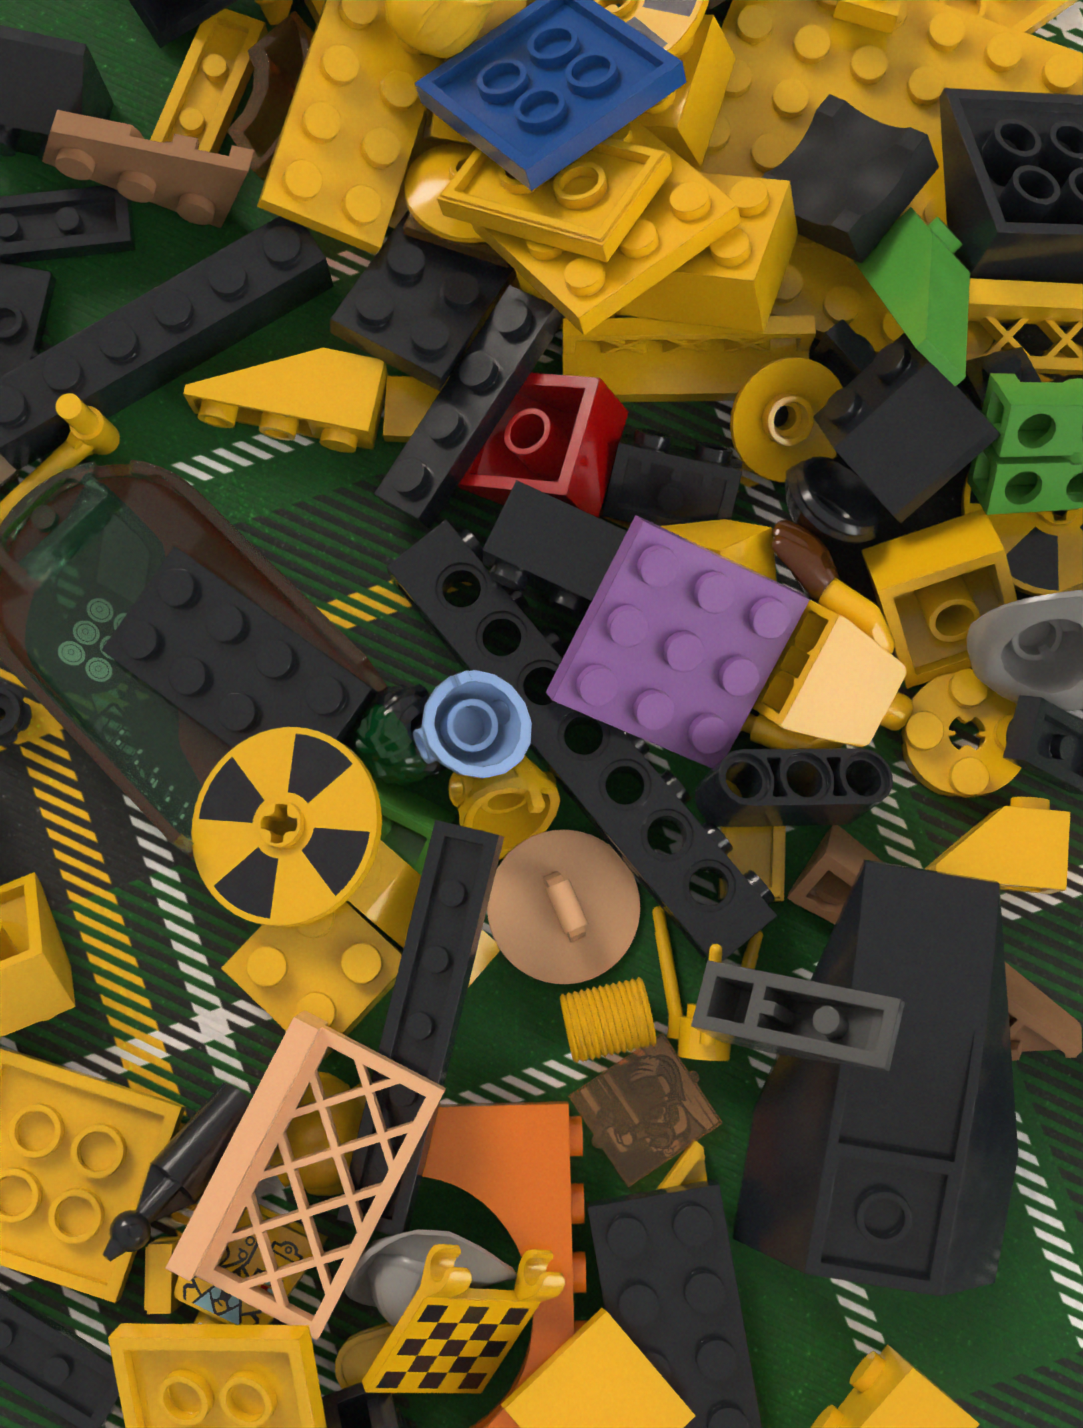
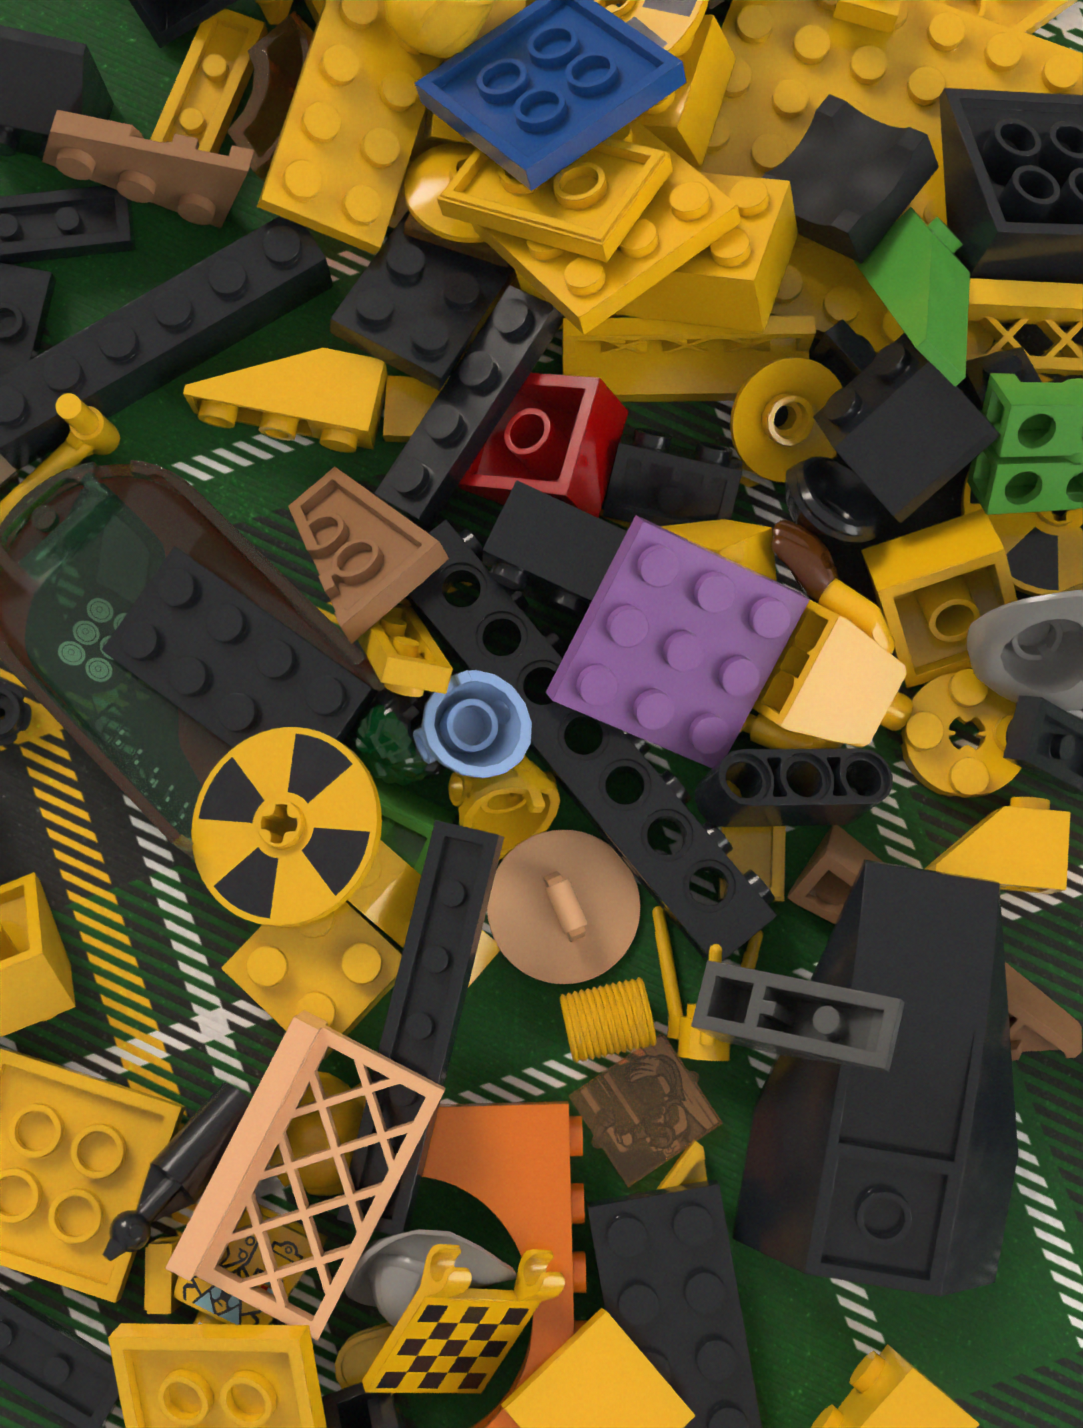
none -> medium nougat wing [288,467,449,644]
none -> yellow plate [358,604,453,697]

